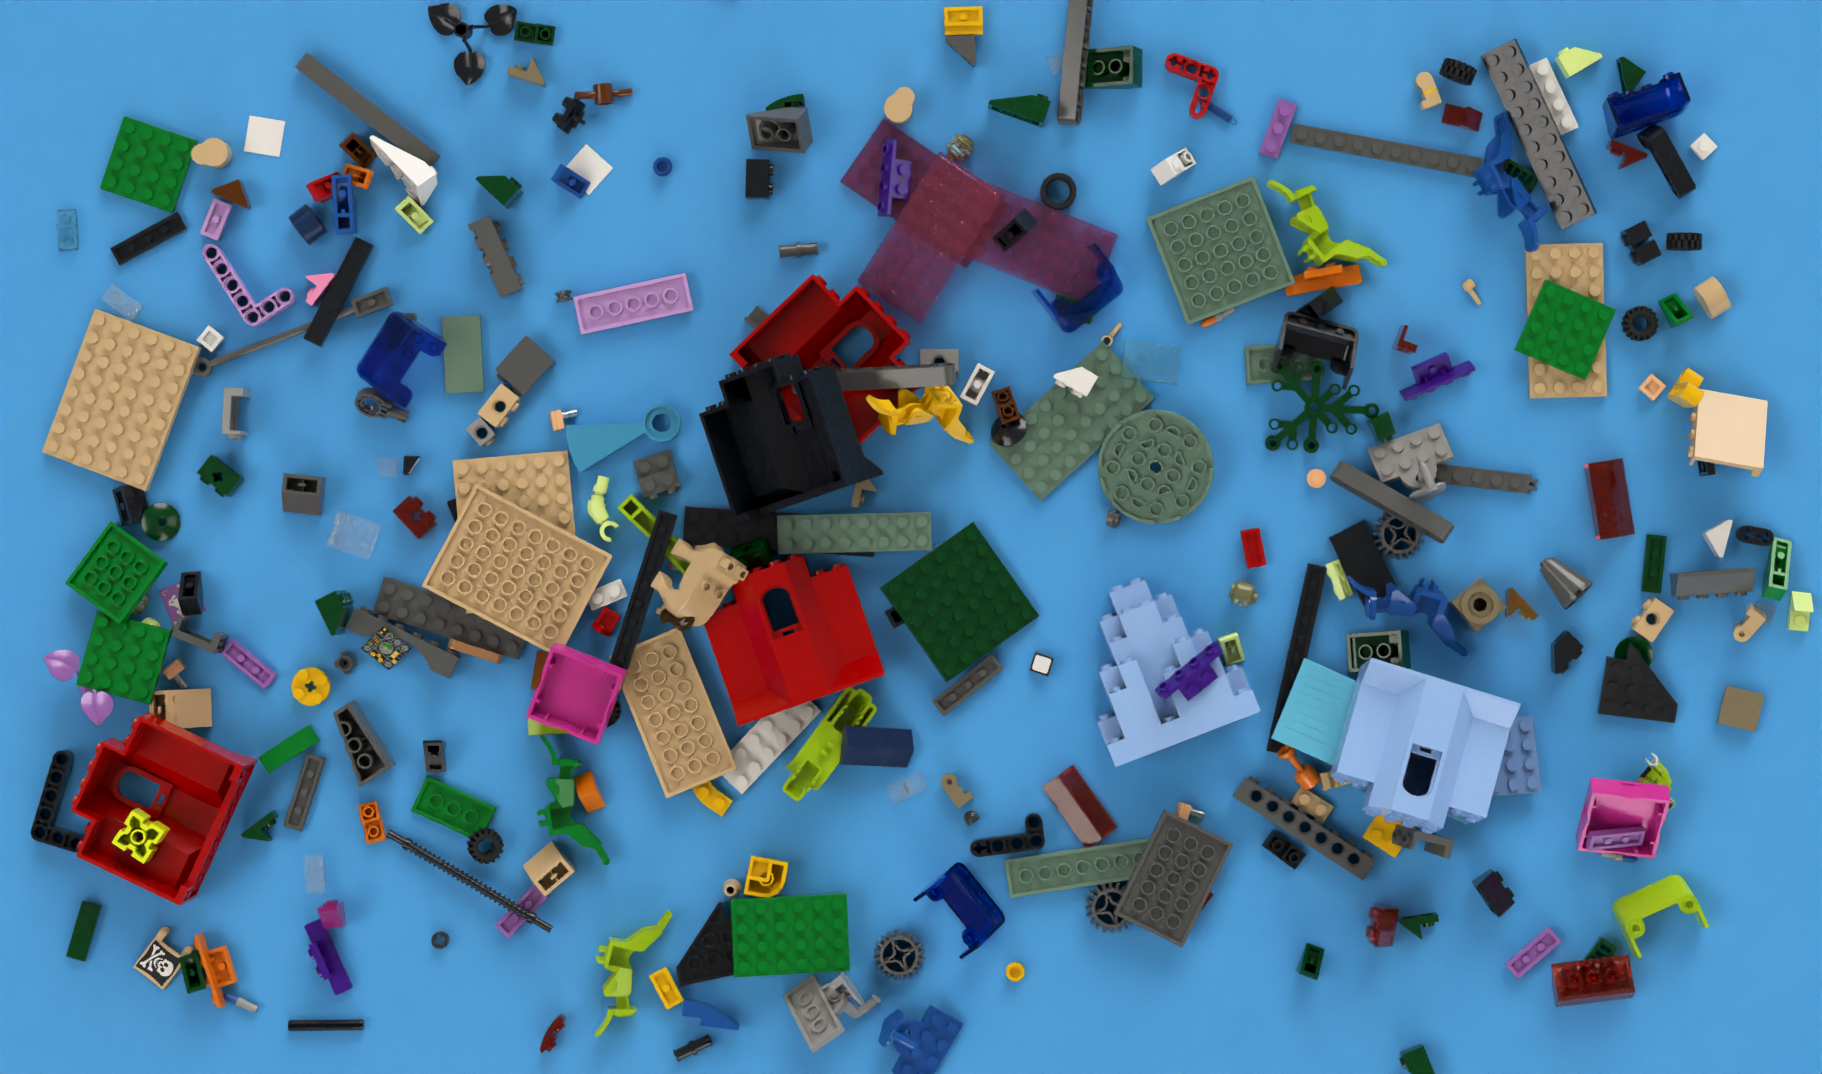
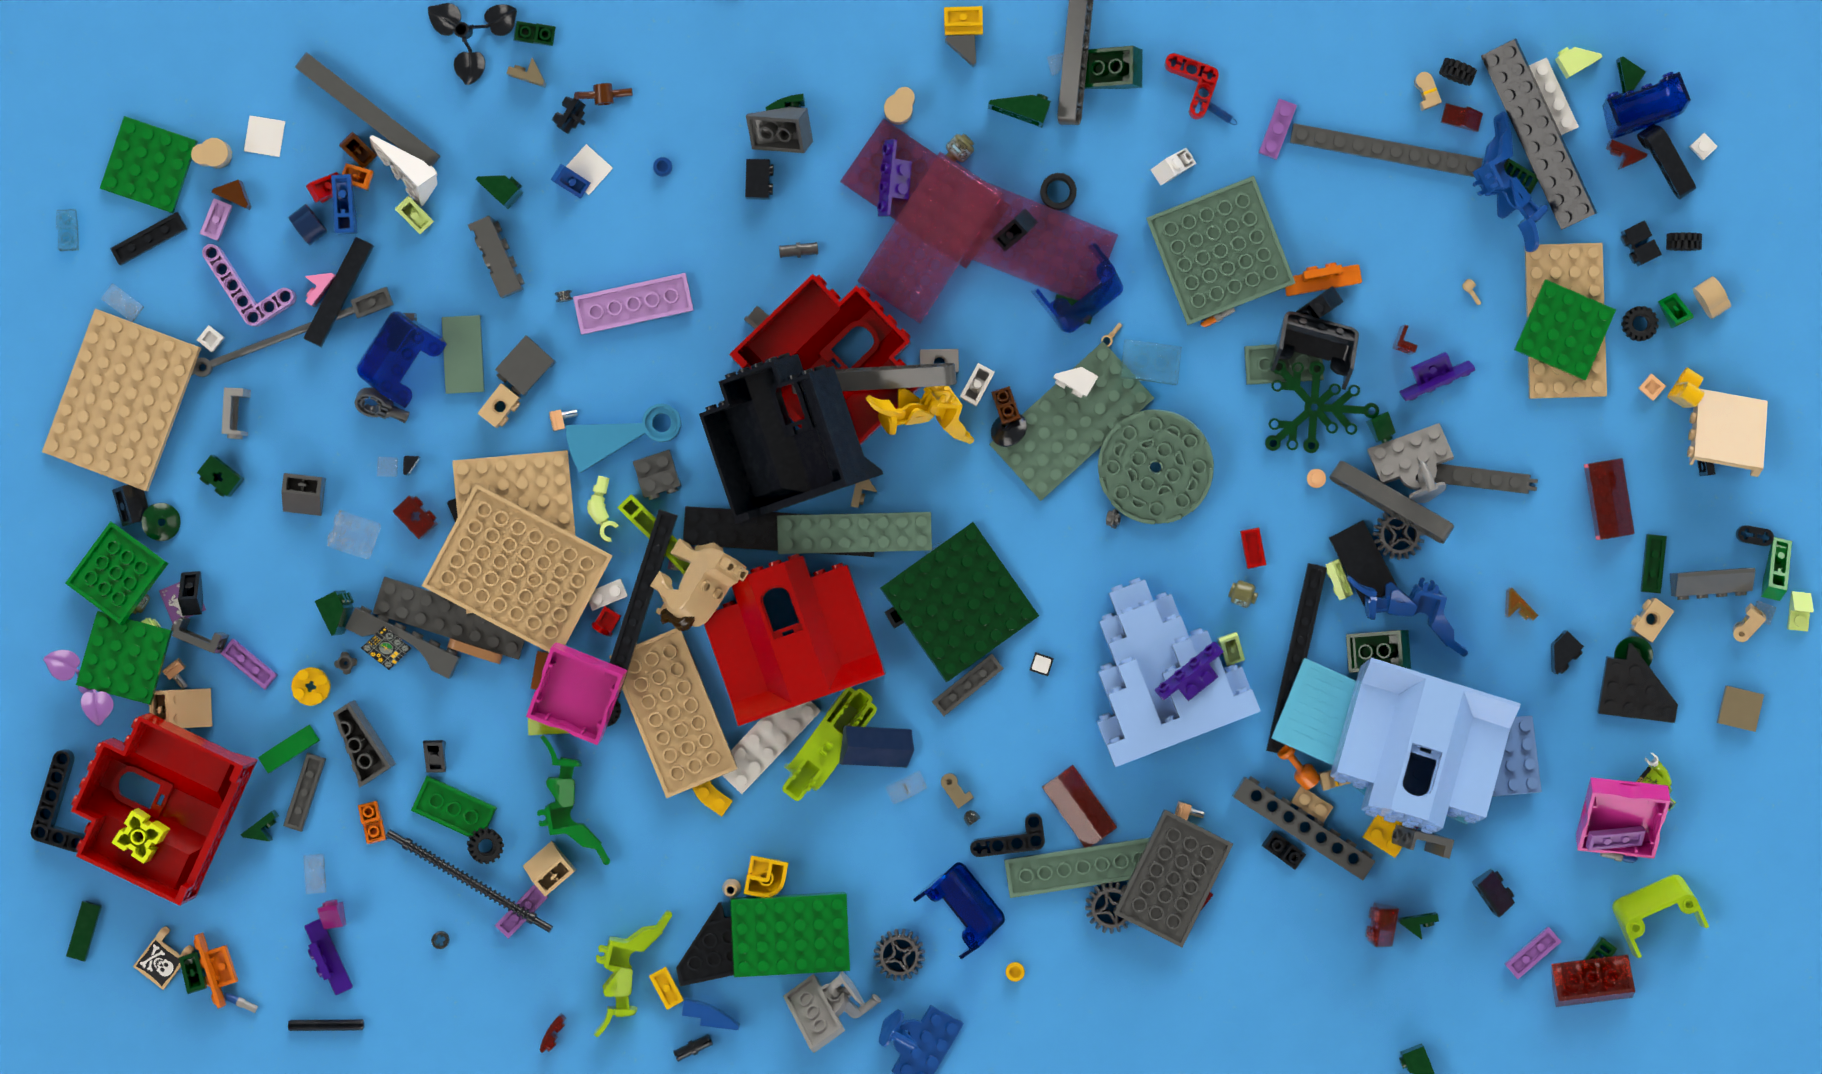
light grey brick [466,417,497,447] -> none
orange slope [573,771,606,813] -> none
dark green brick [729,535,773,571] -> none
lime piece [1266,180,1387,268] -> none
dark green slope [1296,943,1325,980] -> none
dark tan piece [1448,577,1506,632] -> none
dark grey cone [1539,557,1593,610] -> none
white slope [1702,520,1733,558] -> none

